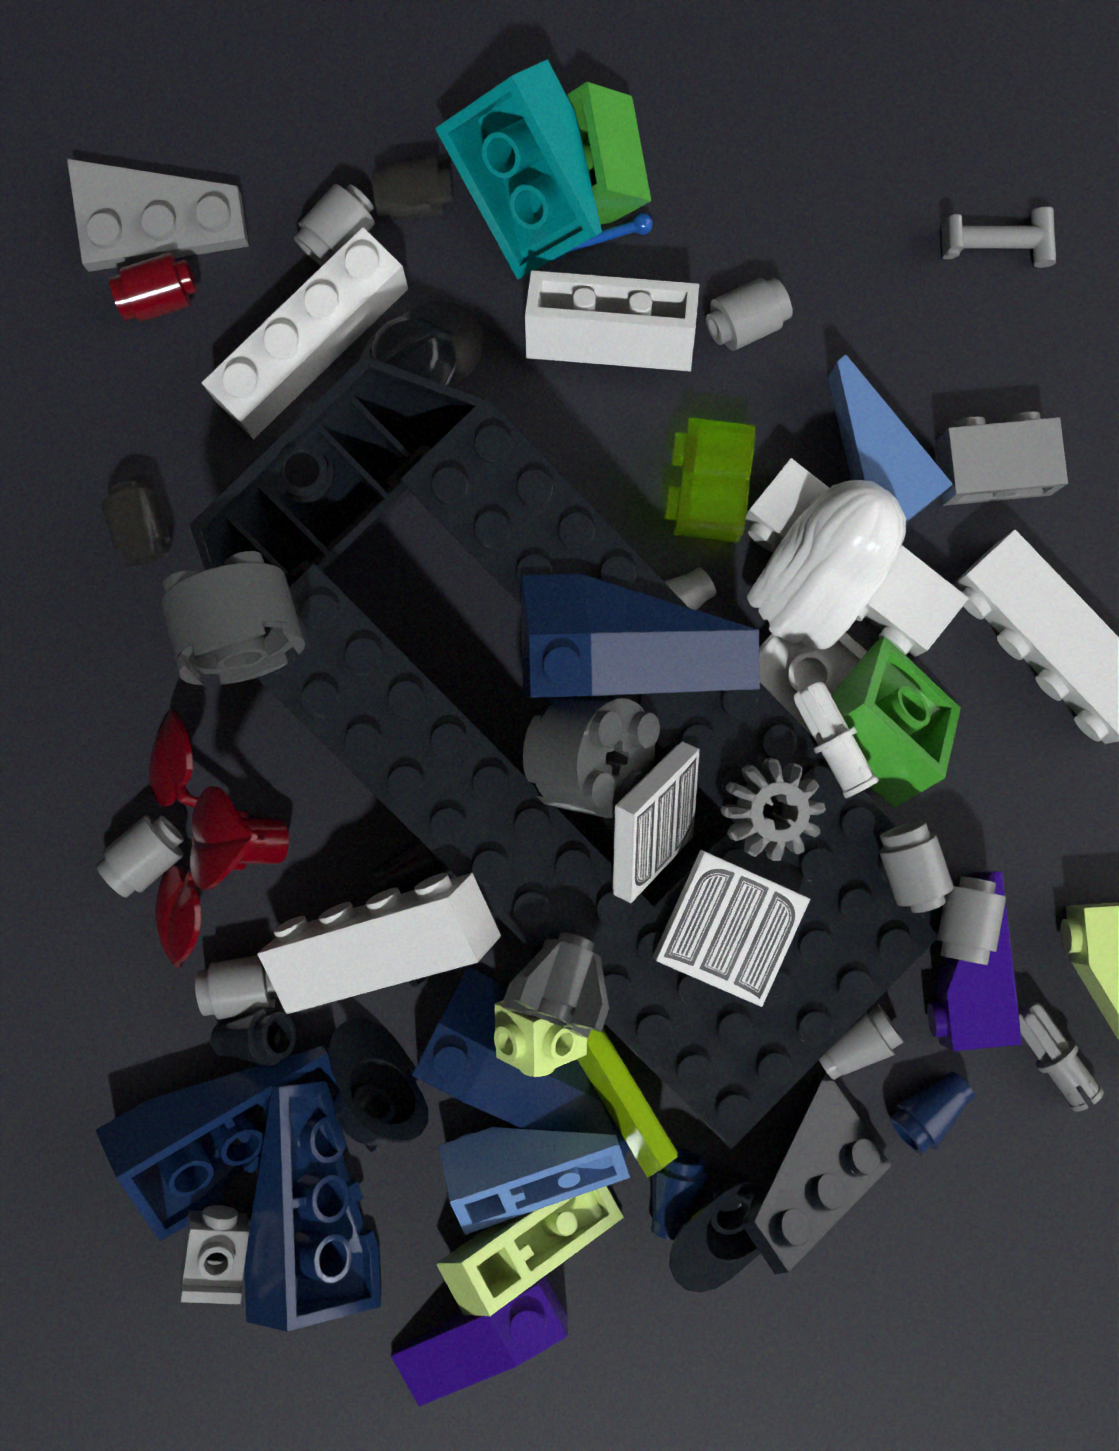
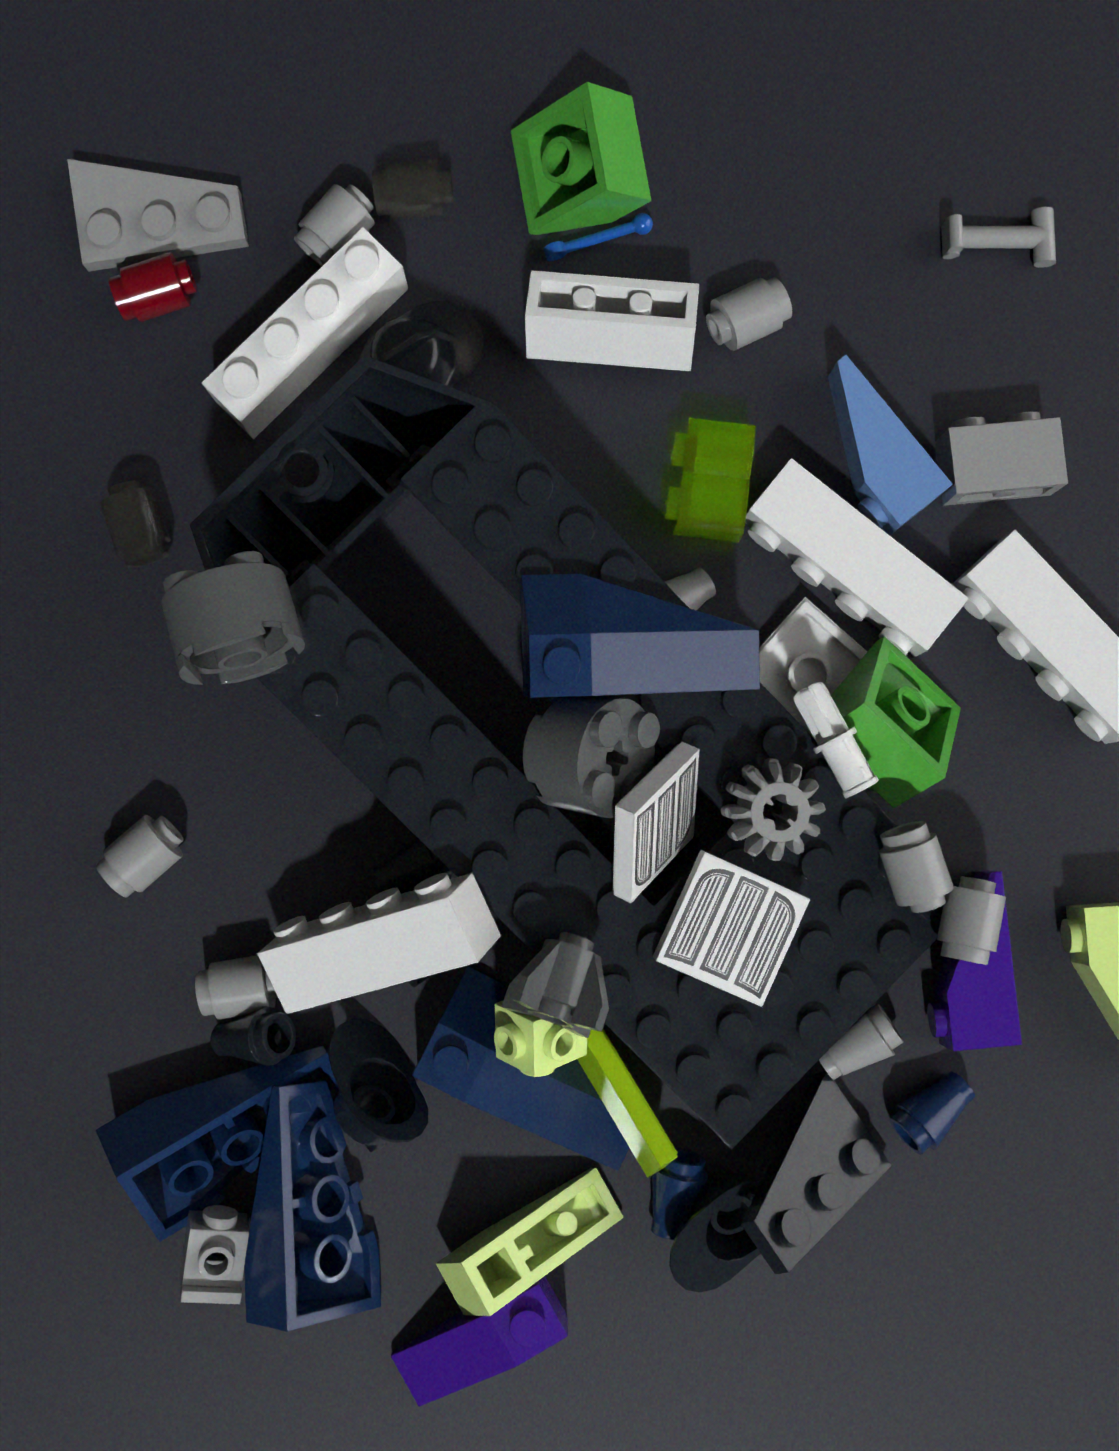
dark red plant [149,709,289,968] -> none
teal slope [435,59,602,280] -> none
medium blue slope [438,1127,630,1235] -> none
white hair [747,480,906,649] -> none
light grey axle [1018,1002,1104,1112] -> none

